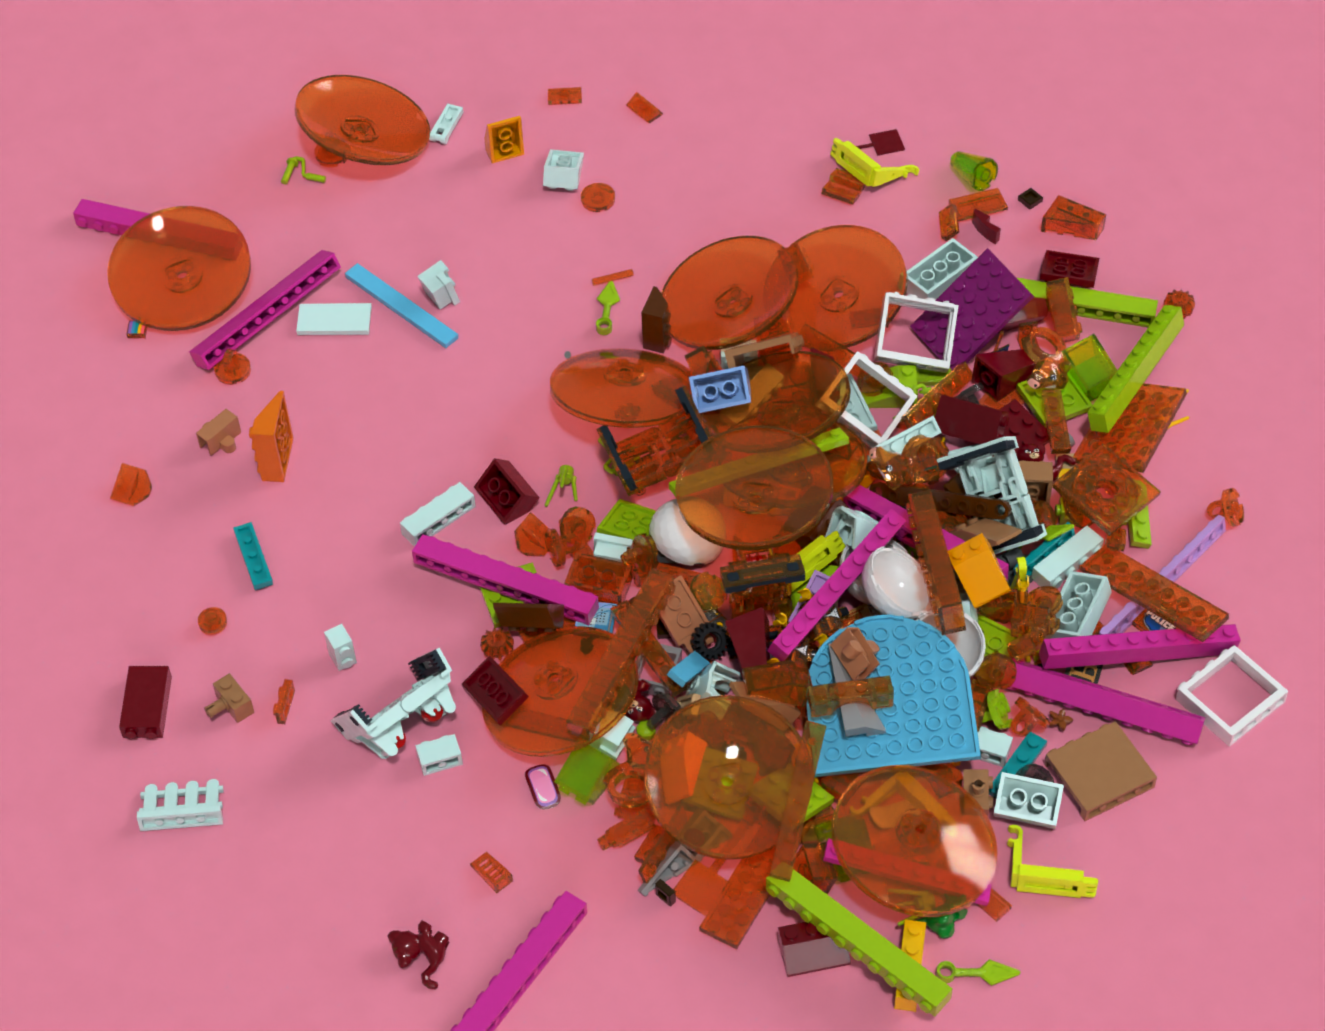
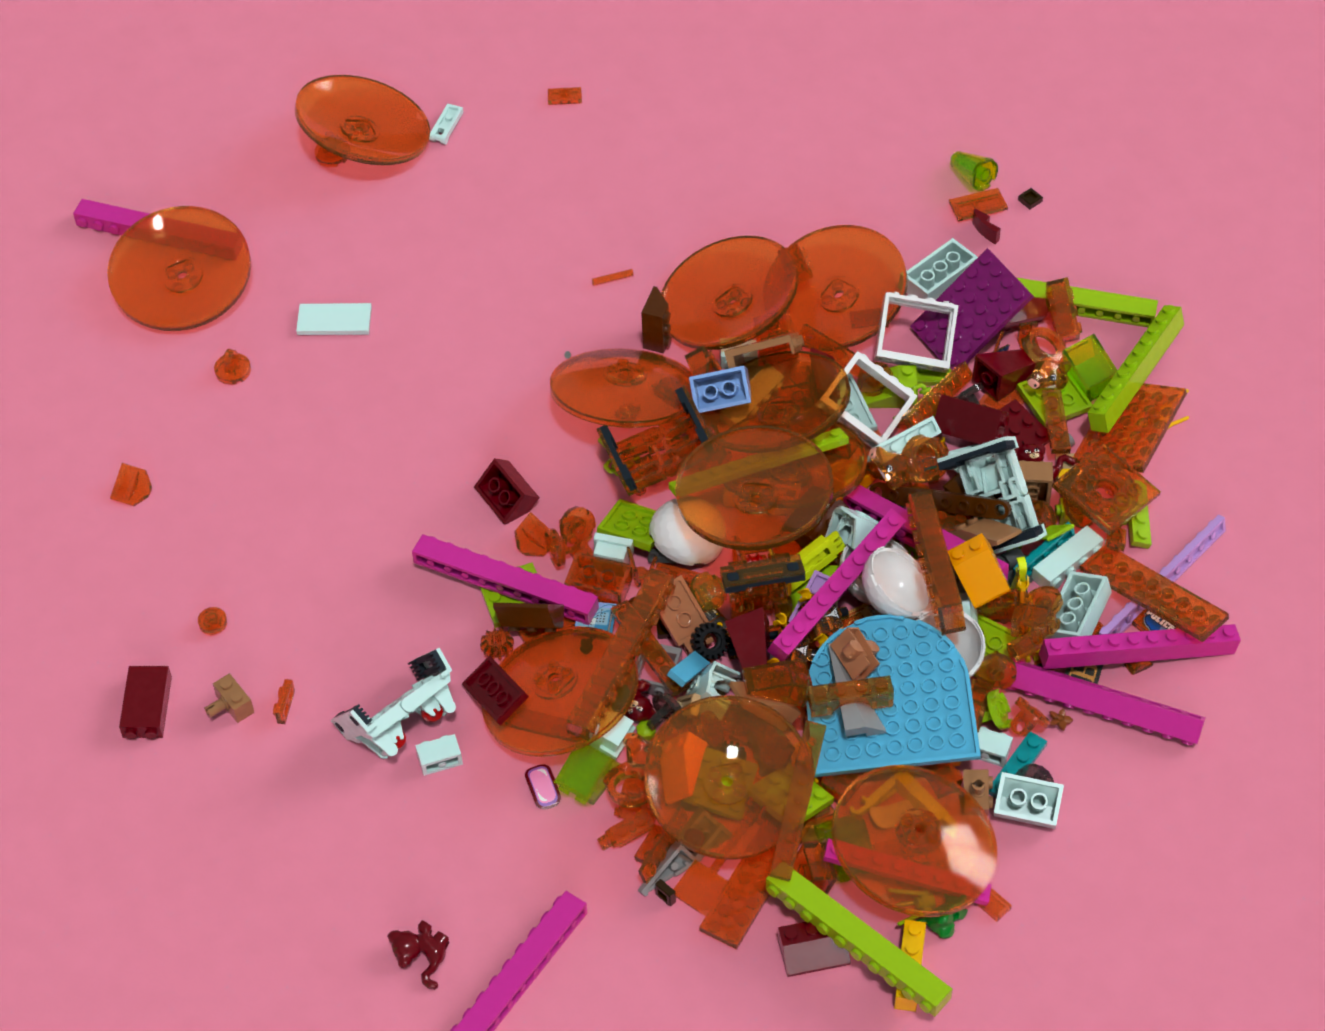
tile [126,320,148,338] -> none
light aqua fence [137,779,224,831] -> none
dark pink brick [189,250,341,370] -> none
nougat piece [196,409,241,456] -> none
teal plate [233,522,273,590] -> none
orange slope [249,391,294,482] -> none
lime piece [281,156,326,184] -> none
light aqua brick [324,624,357,671] -> none
medium azure tile [345,263,459,348] -> none
light aqua brick [400,482,476,547] -> none
light aqua plate [418,260,460,310] -> none
clear orange slope [470,852,513,893] -> none
light orange slope [484,116,524,163] -> none
light aqua slope [543,149,584,191] -> none
lime plant [545,465,578,507] -> none
clear orange tile [581,183,615,212] -> none
lime piece [596,281,620,335] -> none
clear orange tile [620,533,658,573] -> none
clear orange slope [626,92,663,123] -> none
clear orange slope [821,168,866,205] -> none
neon yellow hinge [830,138,919,187] -> none
dark red piece [856,129,905,156] -> none
lime piece [936,959,1021,986] -> none
clear orange plate [939,204,960,241] -> none
neon yellow hinge [1007,825,1098,898] -> none
dark red plate [1040,250,1100,288] -> none
clear orange wedge [1041,195,1107,240] -> none
medium nougat panel [1044,721,1157,821] -> none
clear orange gear [1163,289,1195,319] -> none
white window [1176,645,1288,747] -> none
clear orange tile [1207,488,1244,527] -> none

